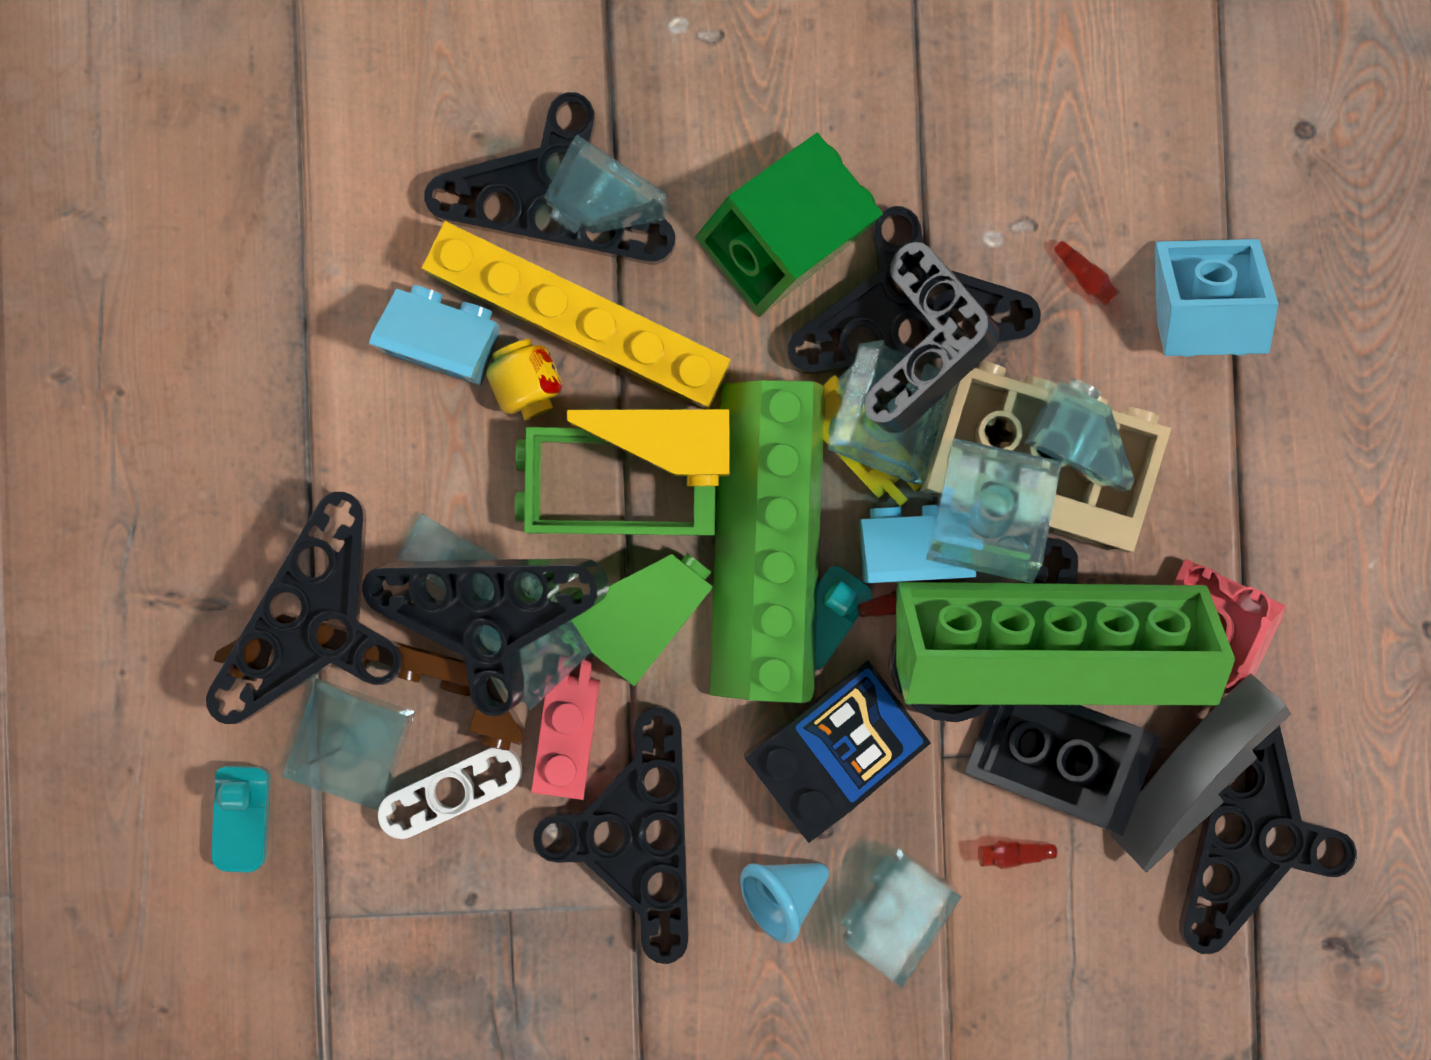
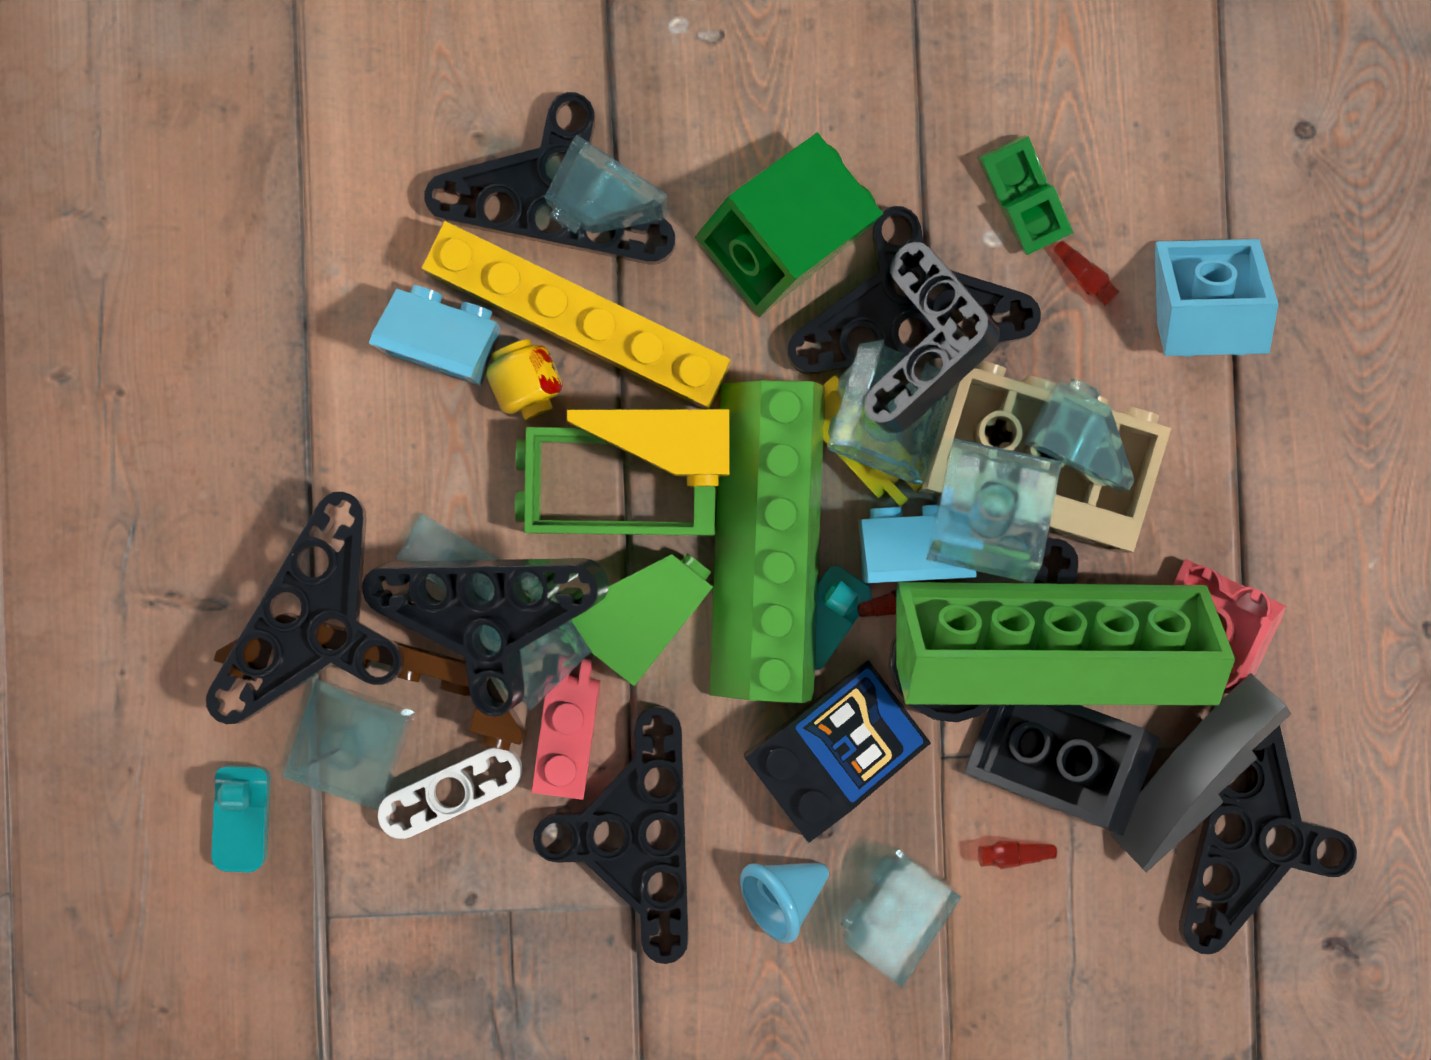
none -> green slope [977,135,1074,255]

